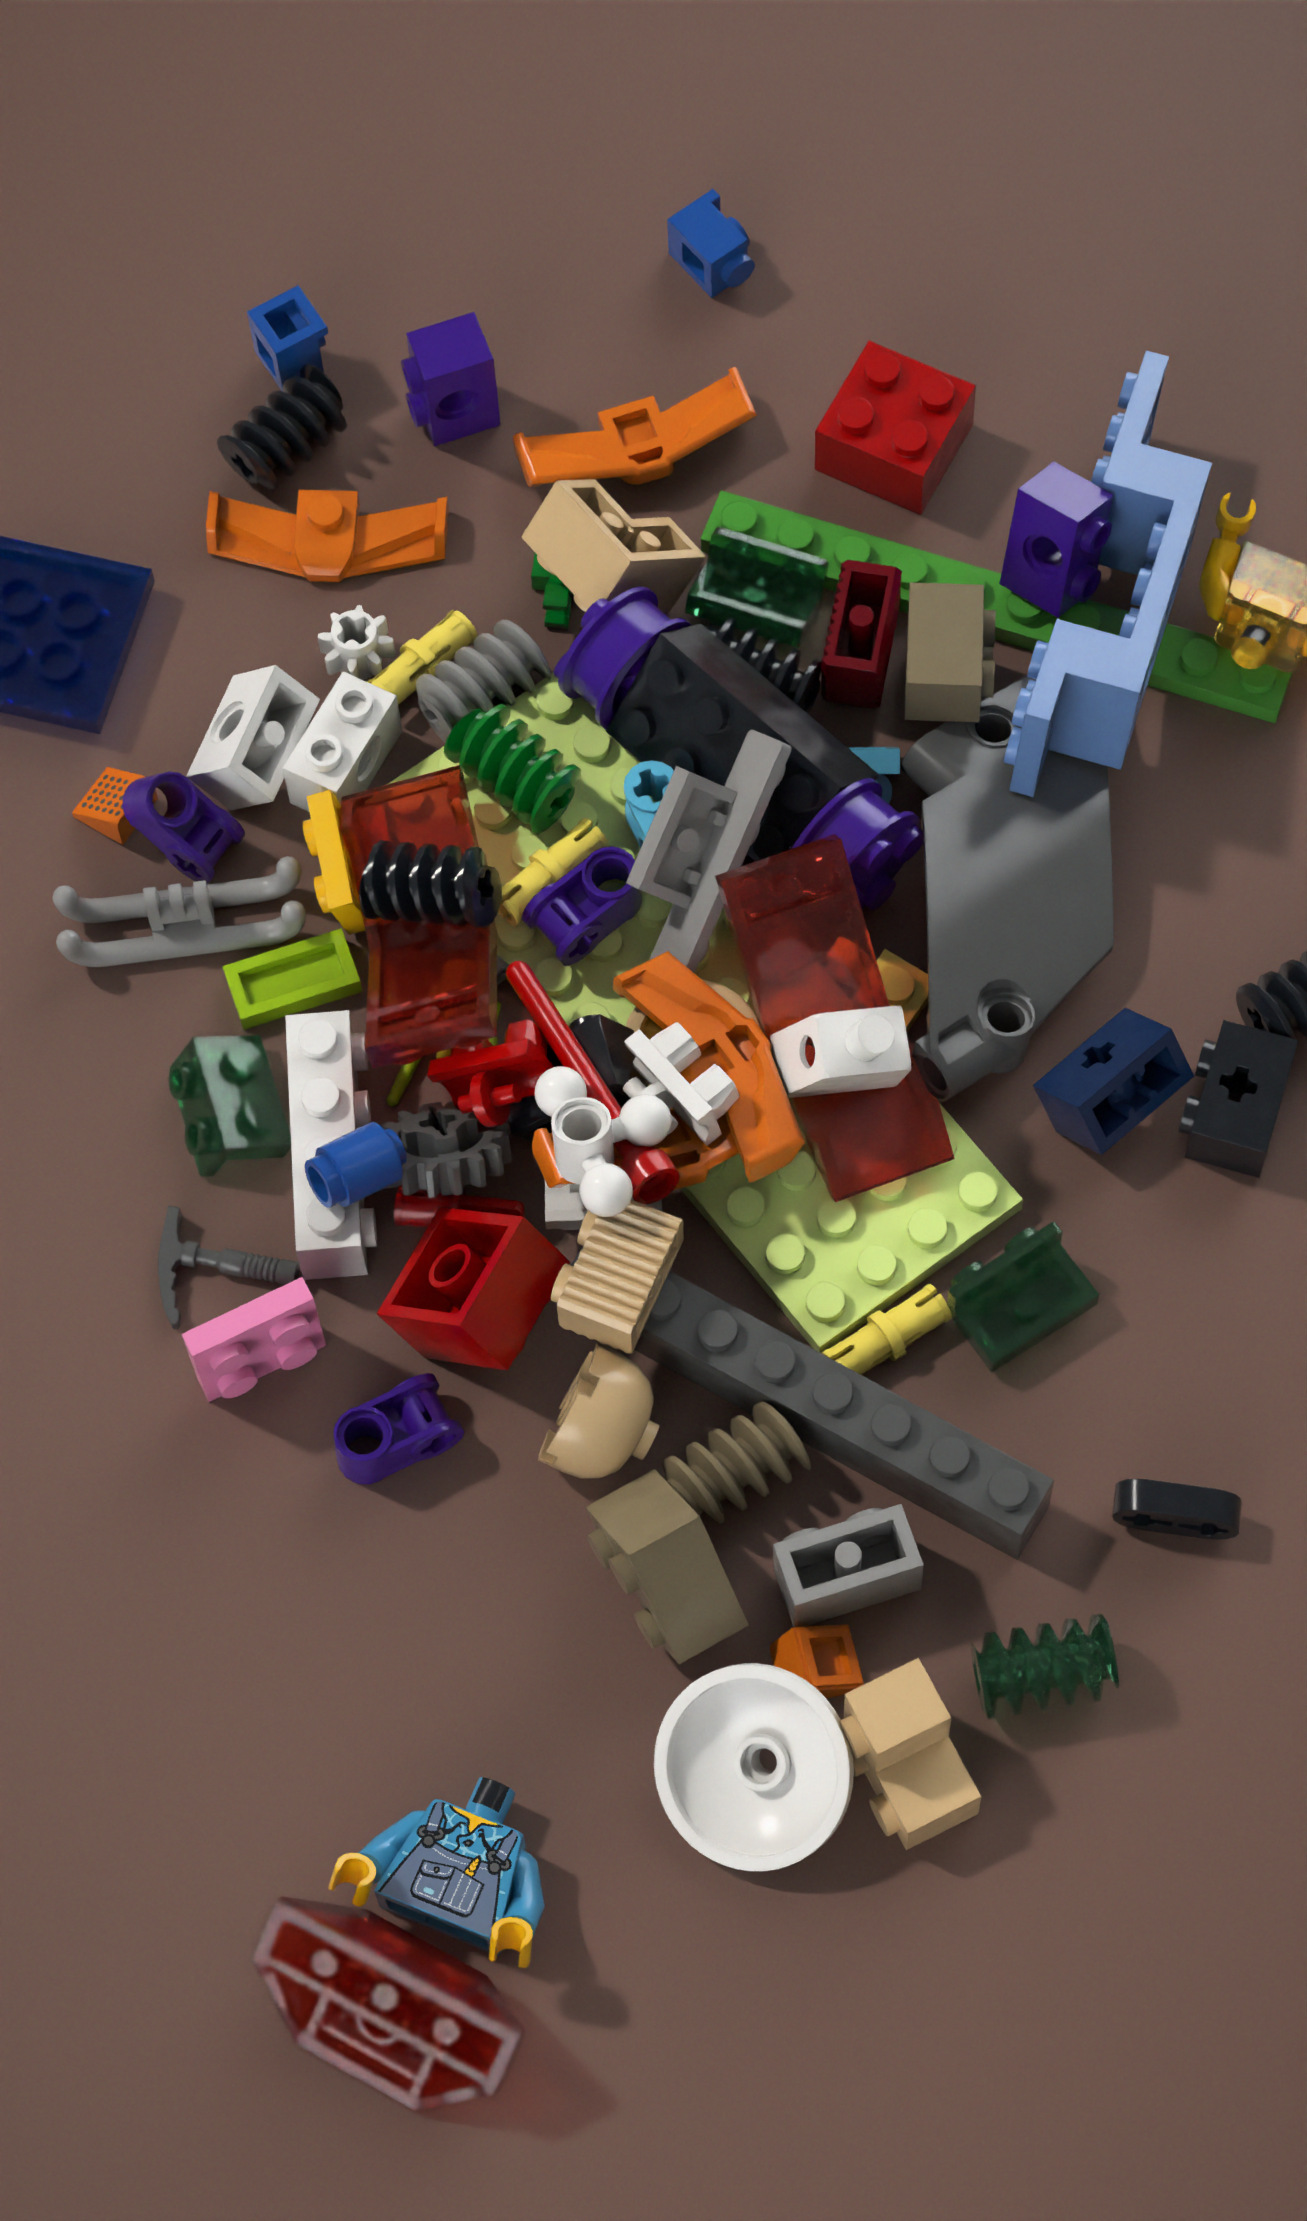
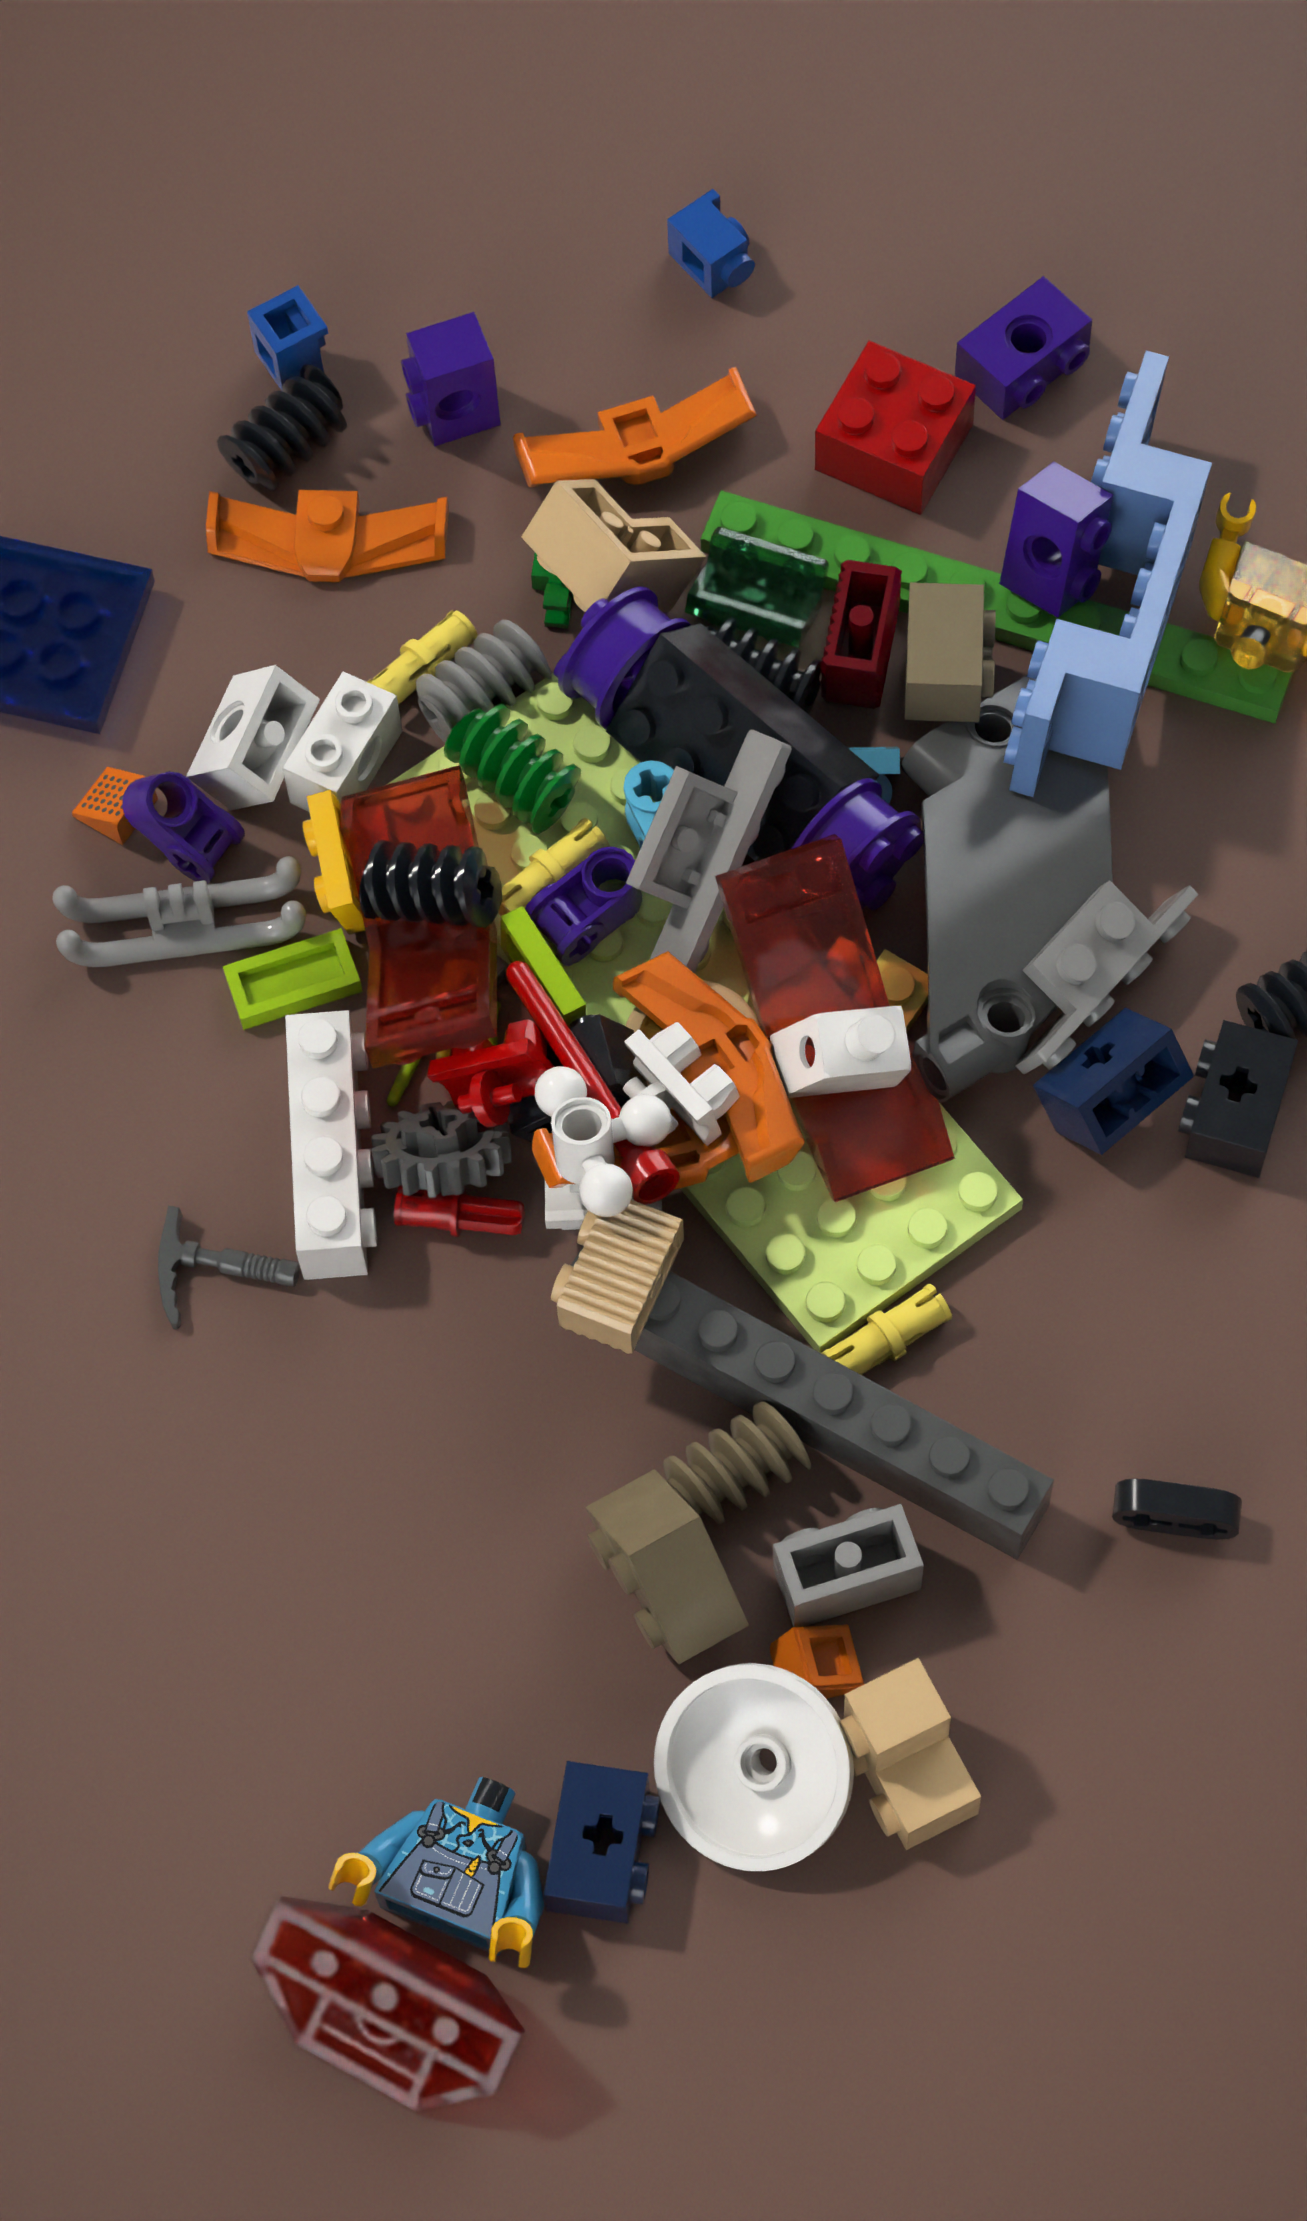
clear green bracket [168,1035,291,1177] -> none
bright pink plate [182,1277,326,1402] -> none
blue brick [305,1122,407,1208] -> none
white gear [318,605,395,680] -> none
dark purple piece [333,1373,465,1485] -> none
red brick [376,1207,570,1371] -> none
tan cylinder [538,1342,660,1478] -> none
clear green bracket [947,1221,1099,1373] -> none
clear green piece [971,1613,1119,1720] -> none
none -> lime tile [501,906,586,1026]
none -> dark blue brick [544,1761,660,1924]
none -> dark purple brick [955,276,1092,420]
none -> light grey bracket [1015,880,1198,1074]

